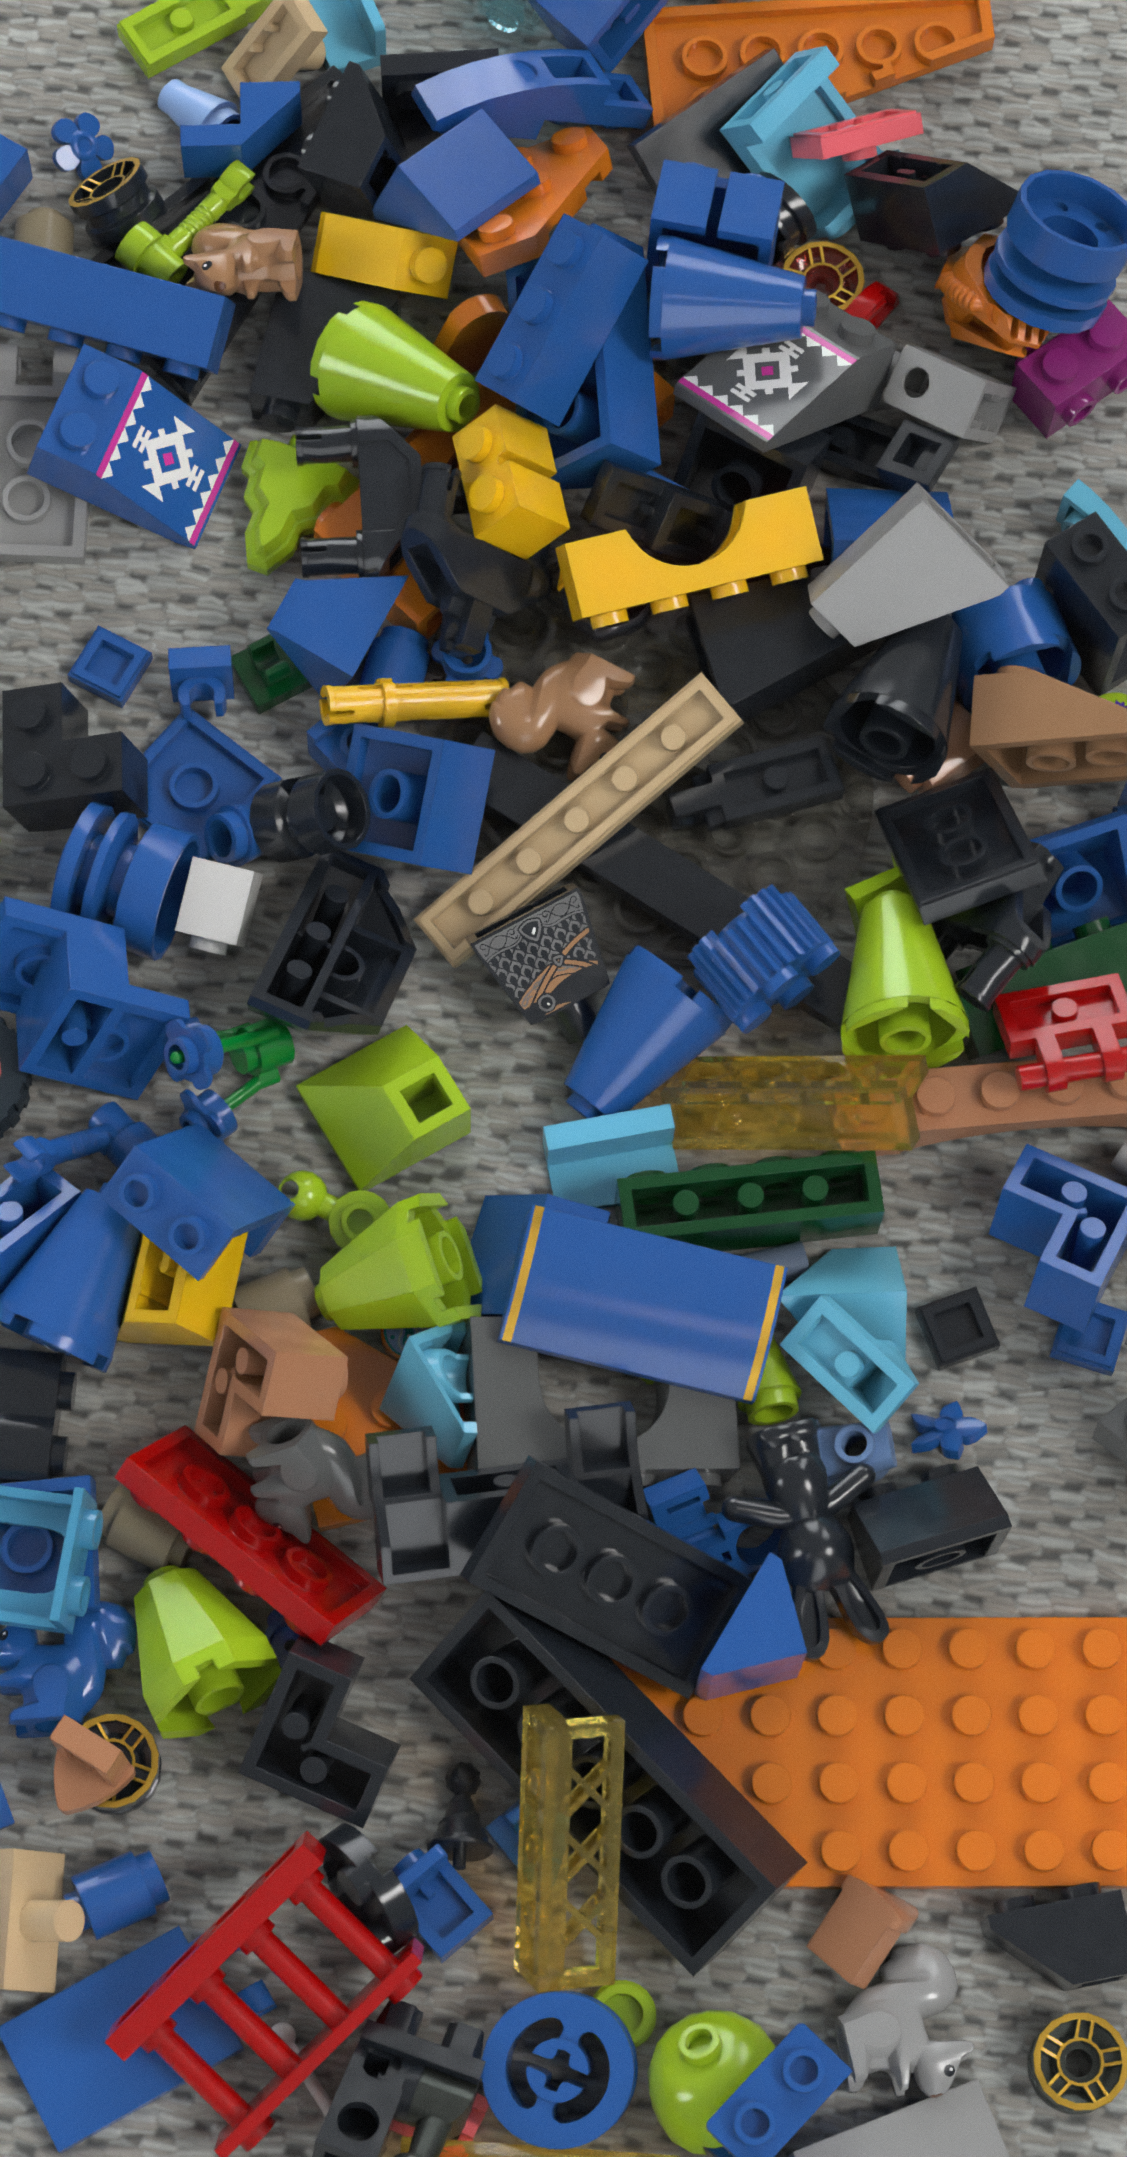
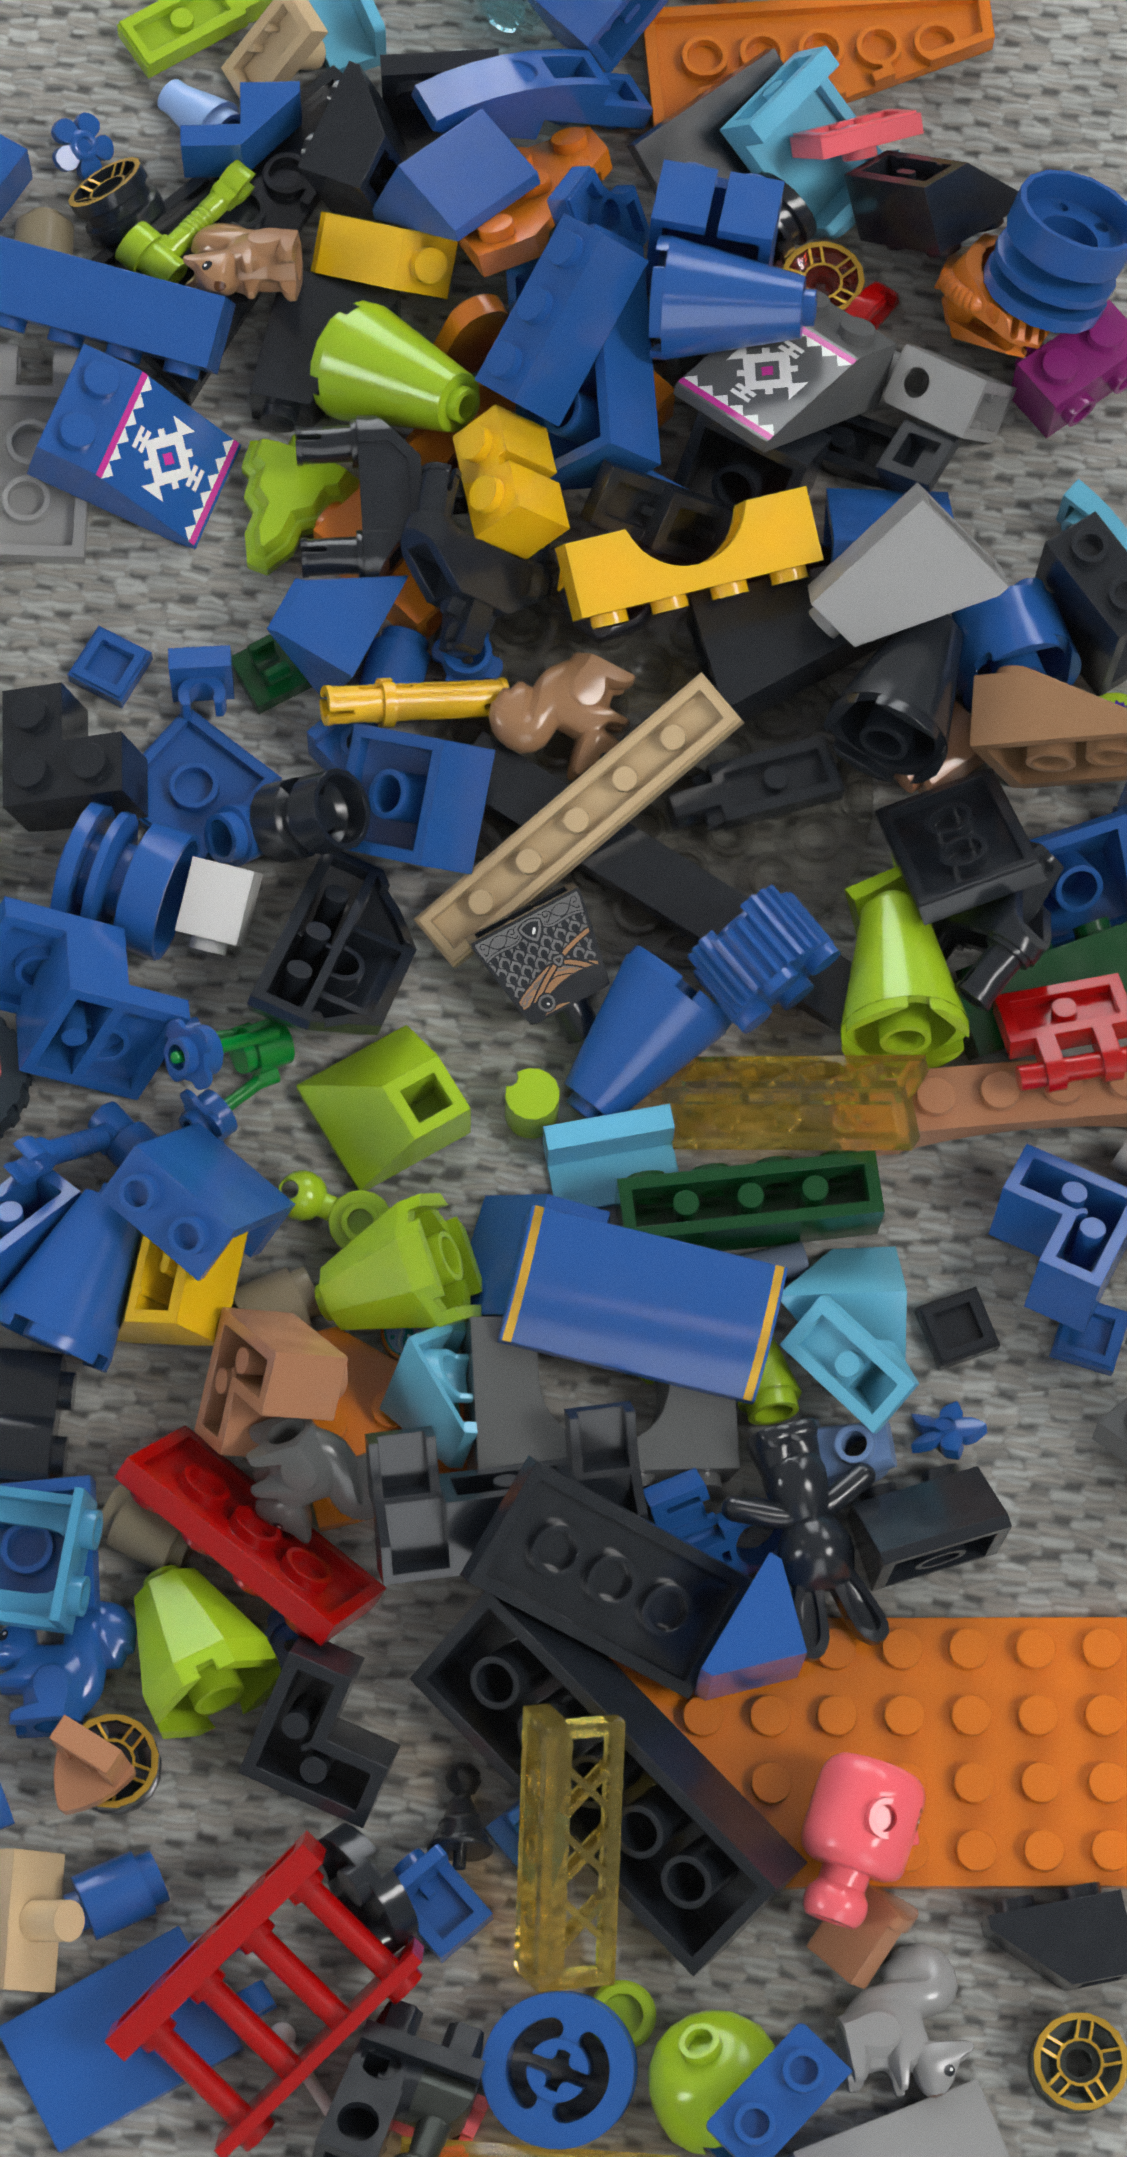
none -> lime piece [505,1068,559,1139]
none -> blue tile [546,166,650,247]
none -> coral piece [801,1752,926,1930]

